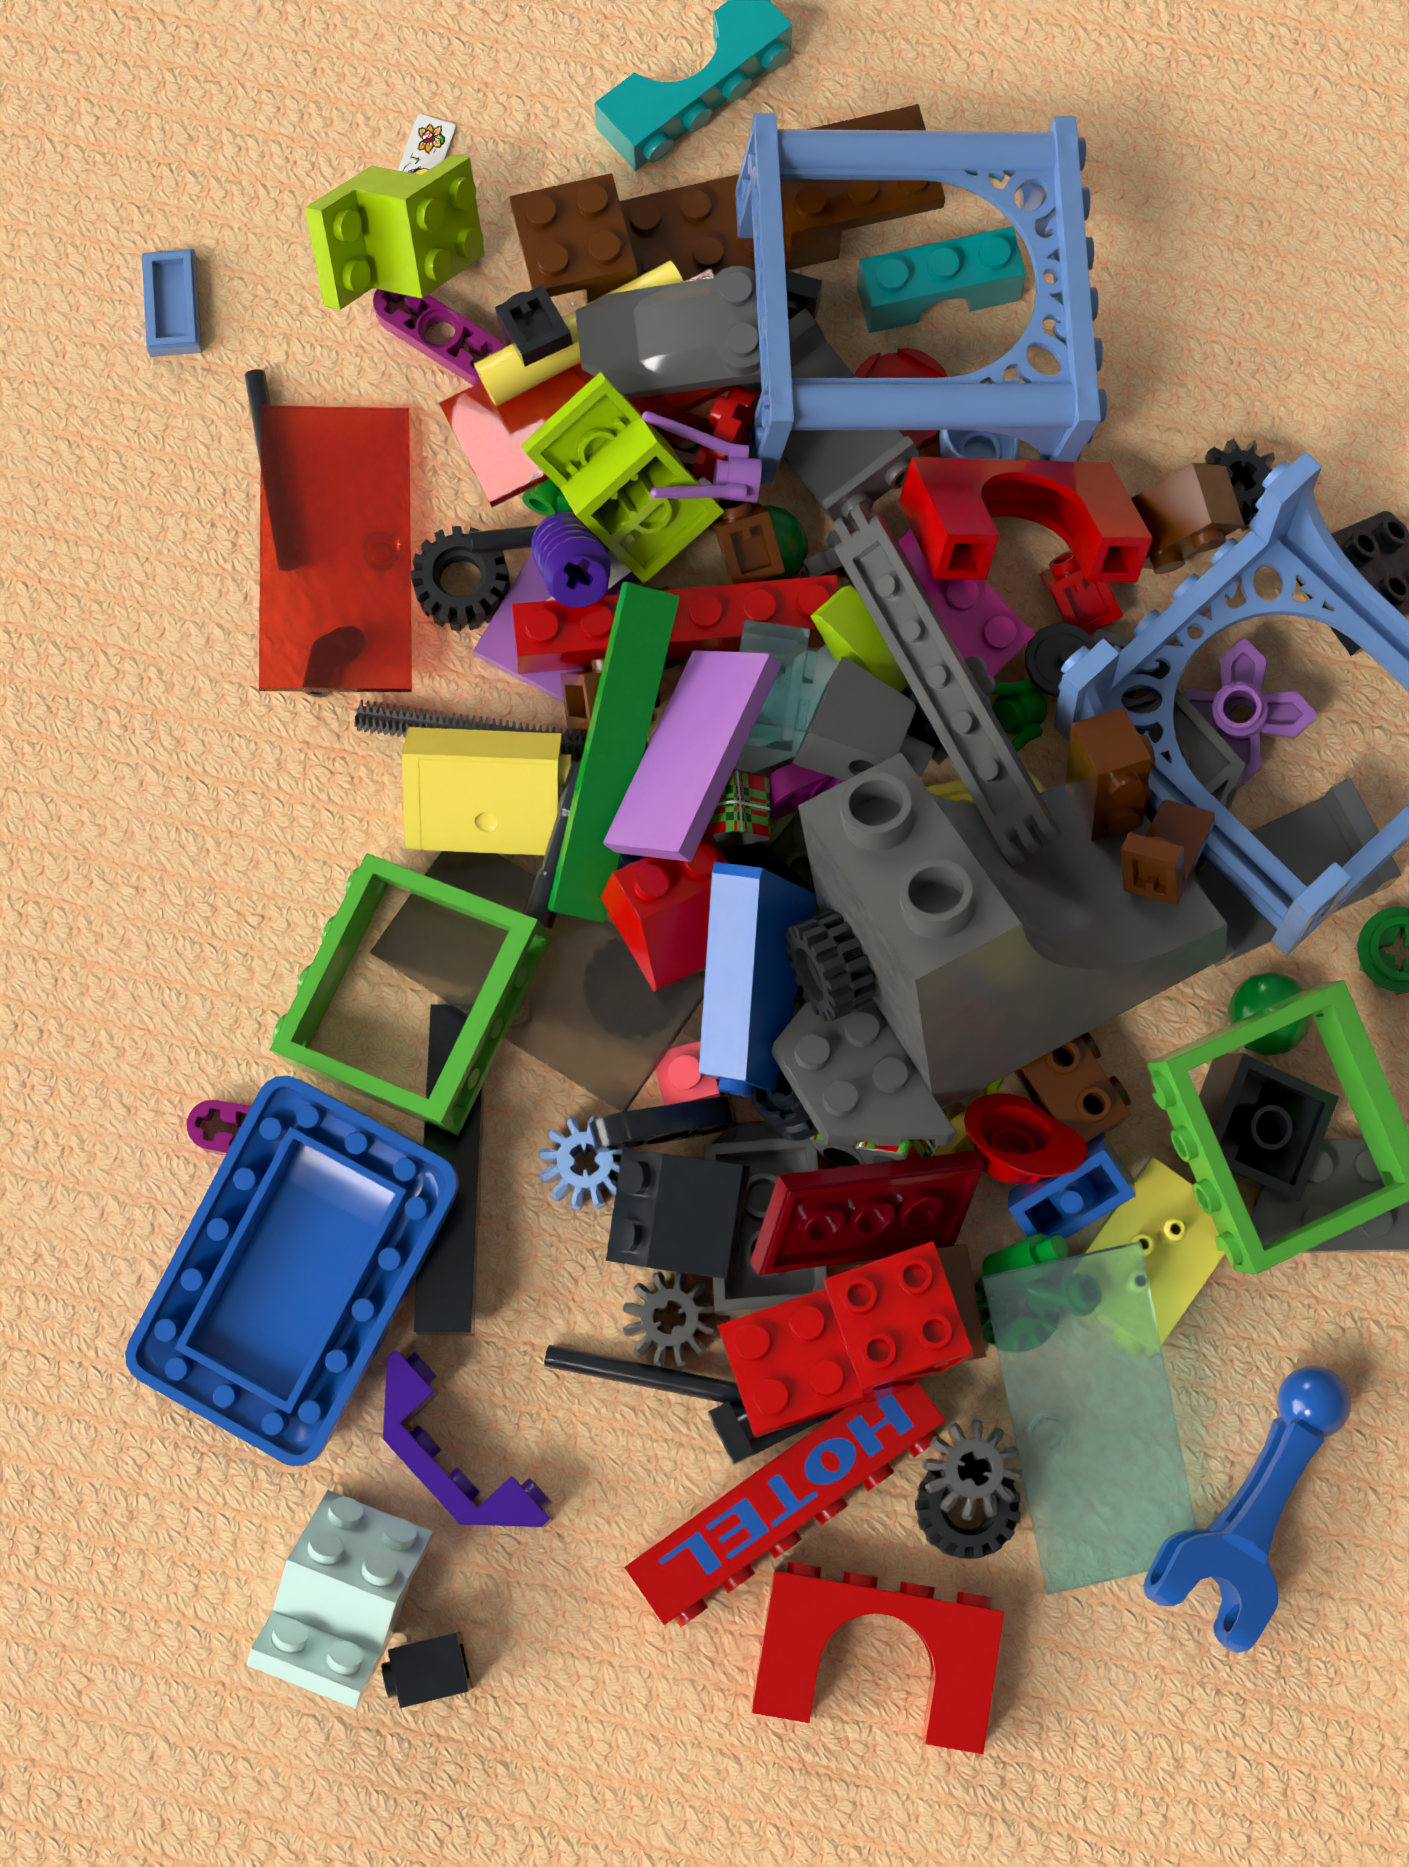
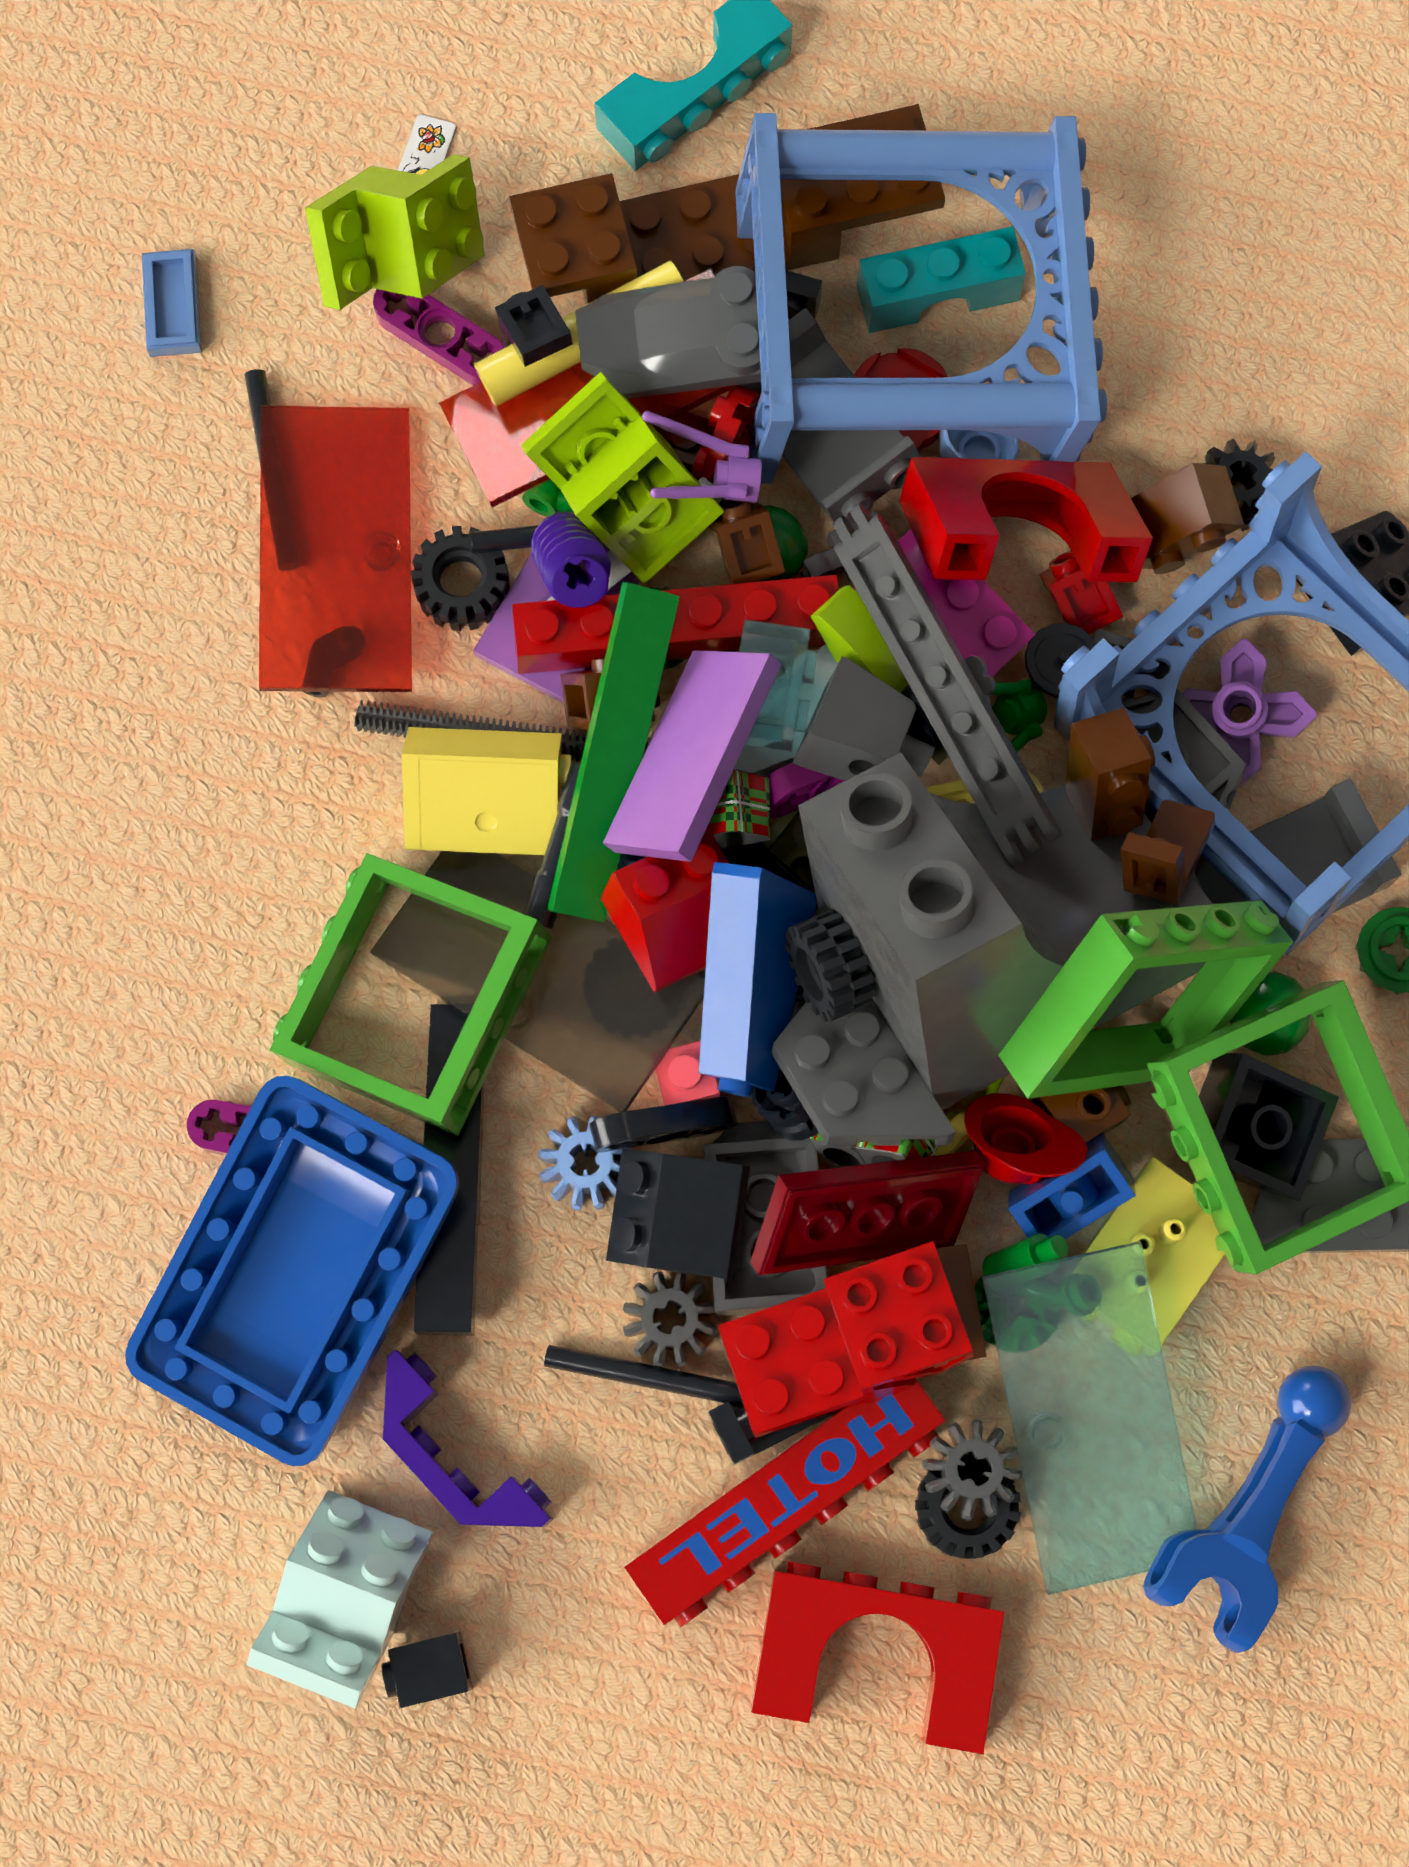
none -> bright green window [998,900,1293,1099]

